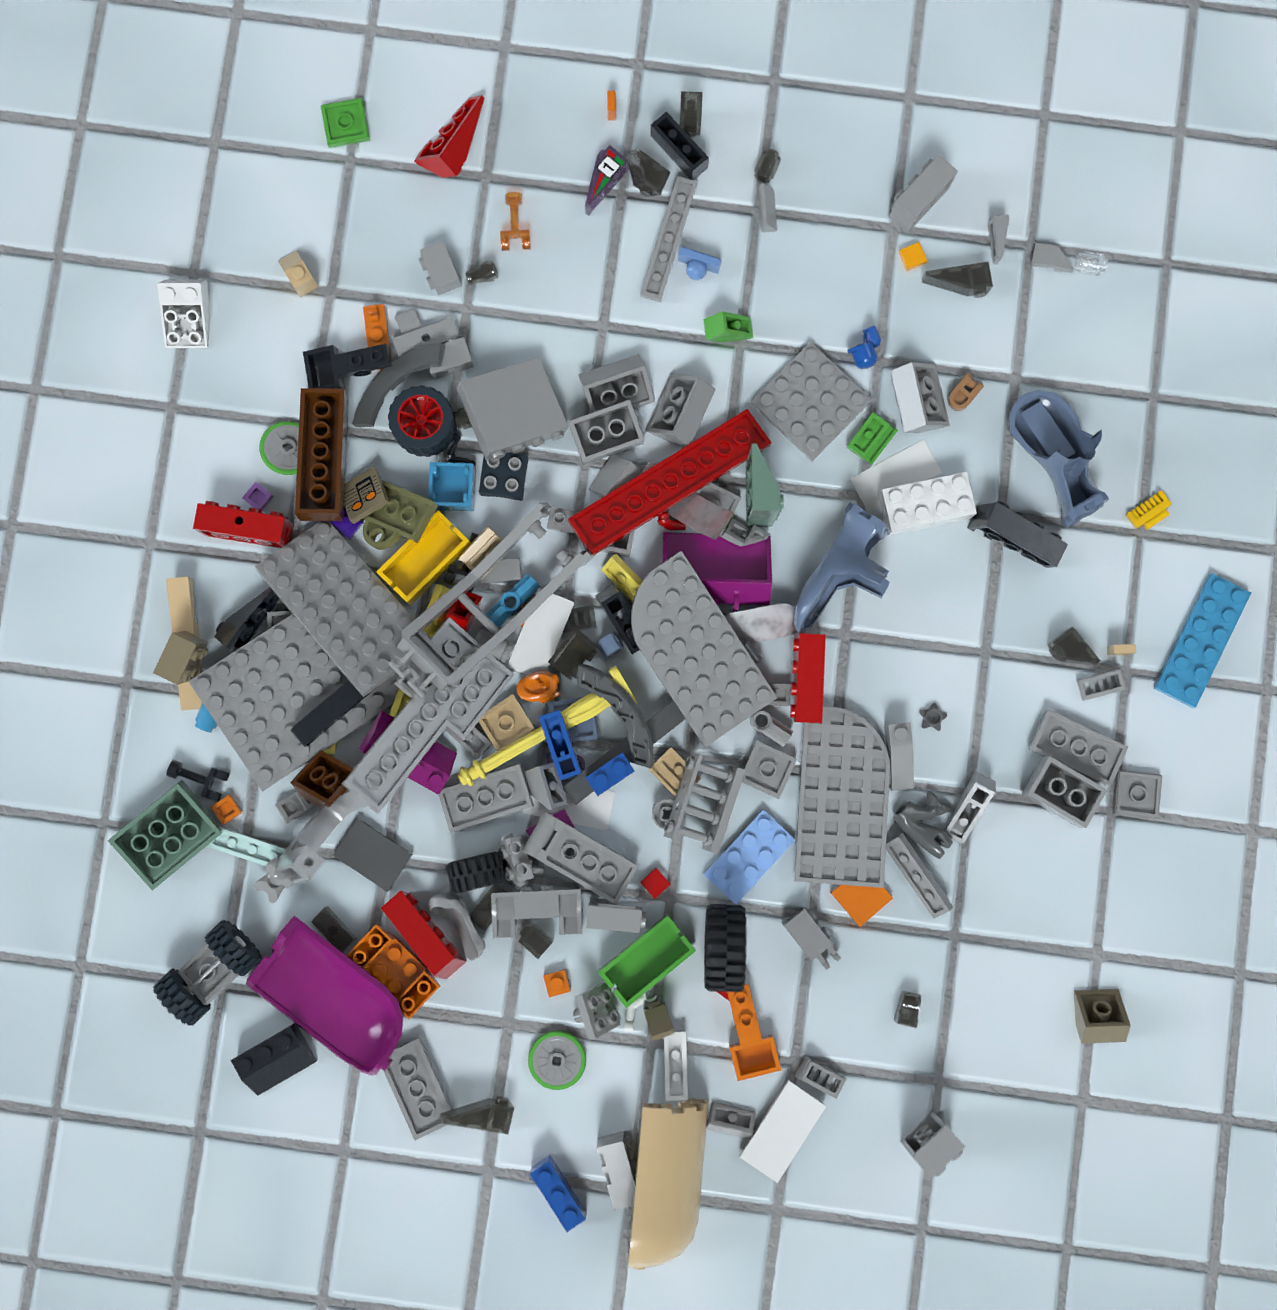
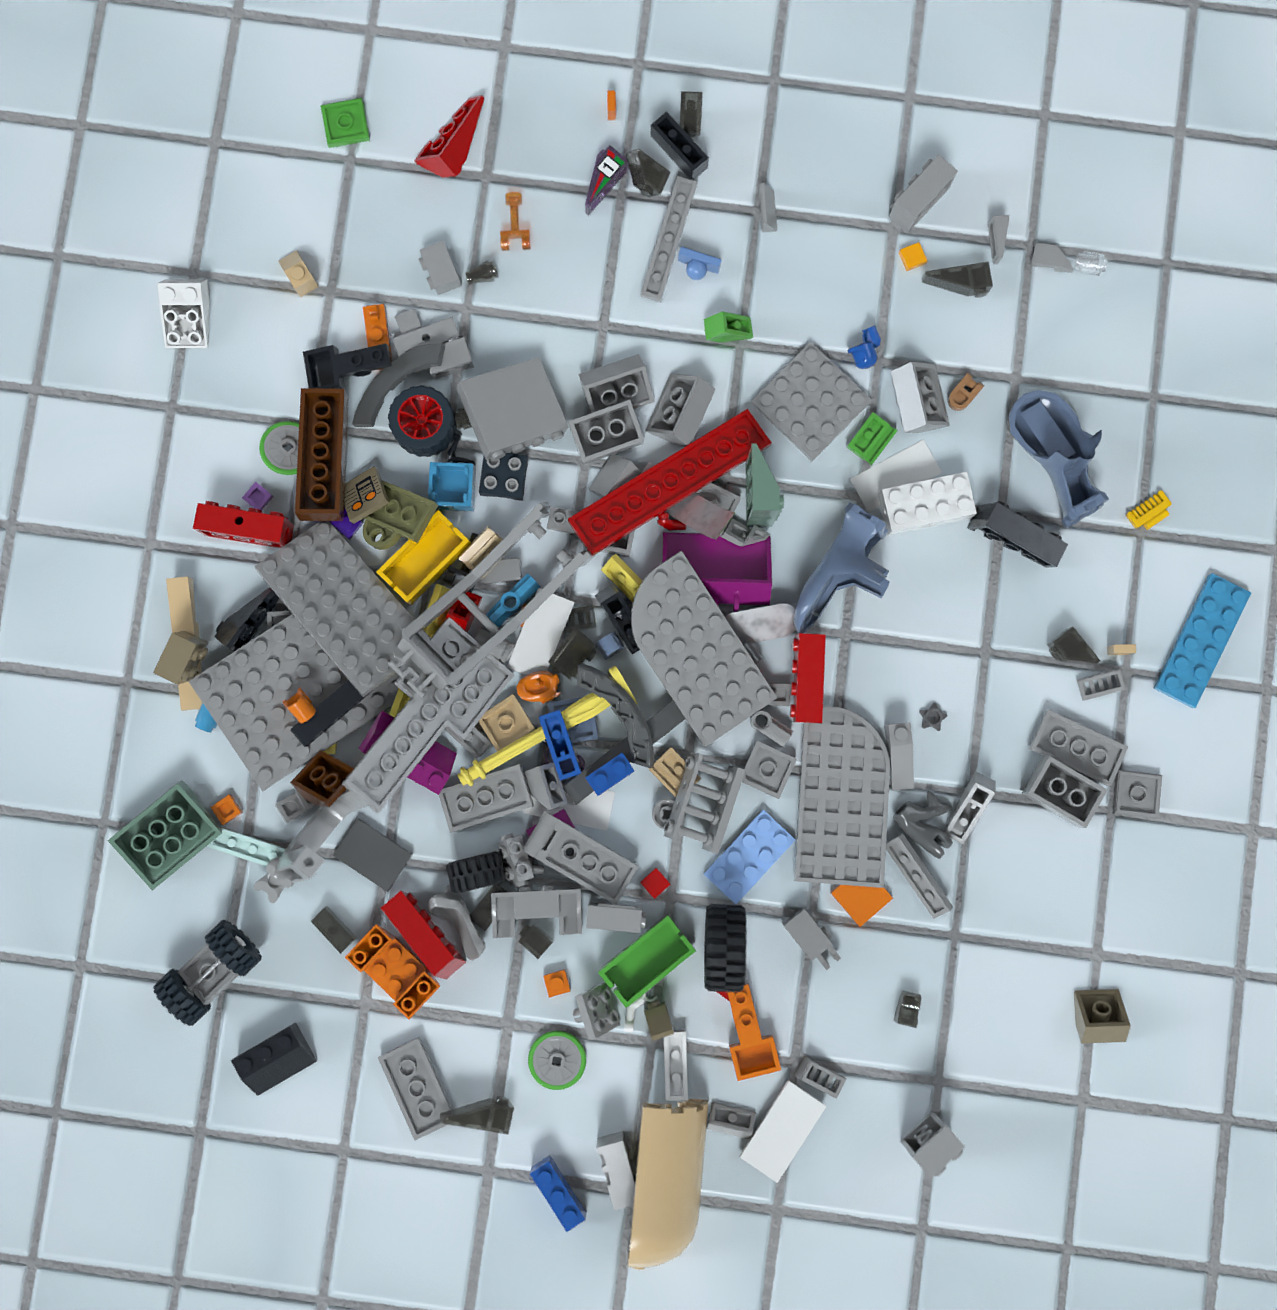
black bar [166,760,230,802] -> none
magenta panel [246,916,403,1076] -> none
clear smoke brick [754,149,781,183] -> none
none -> orange piece [282,688,316,723]

